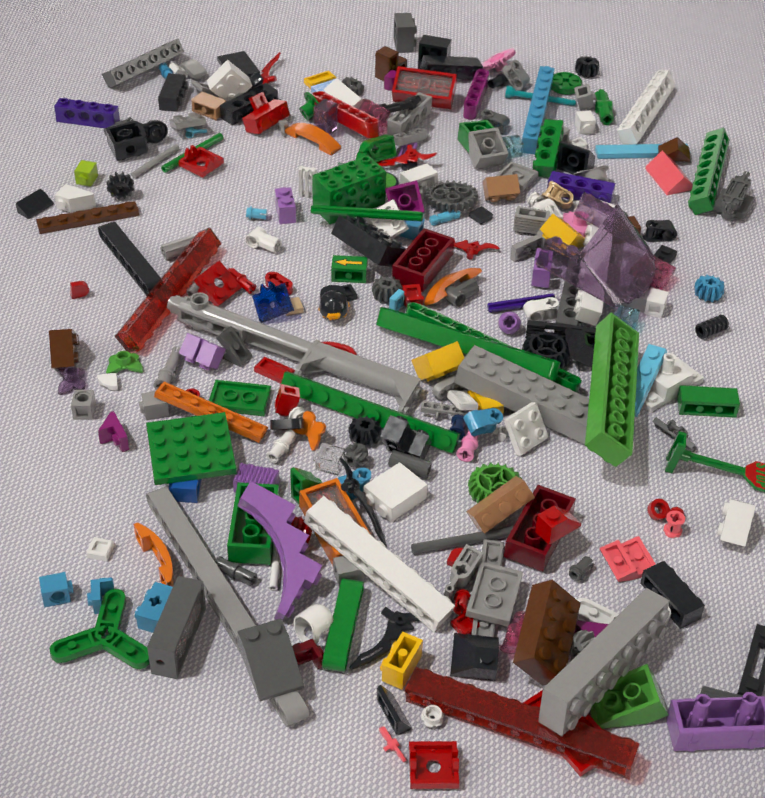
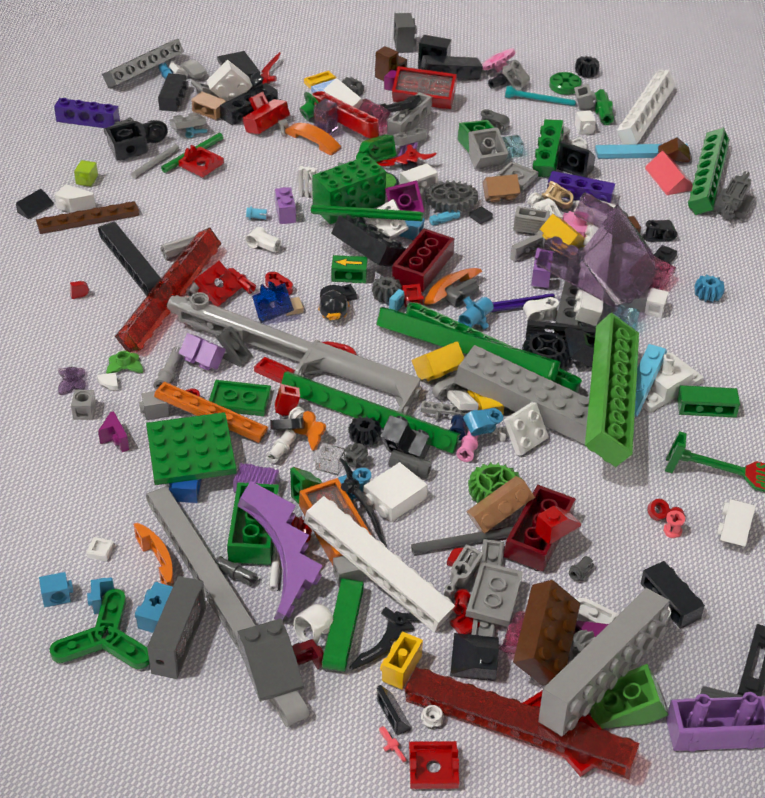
reddish brown brick [49,329,80,369] -> none
black gear [106,171,135,200] -> none
red piece [454,240,500,260] -> none
magenta beam [463,69,489,120] -> none
medium lavender piece [498,311,521,334] -> none
dark azure brick [520,66,555,155] -> none
light grey piece [573,165,609,182] -> none
coral slope [600,536,655,582] -> none
dark grey piece [652,417,697,452] -> none
black piece [695,314,729,339] -> none
none -> dark azure pin [458,296,493,330]

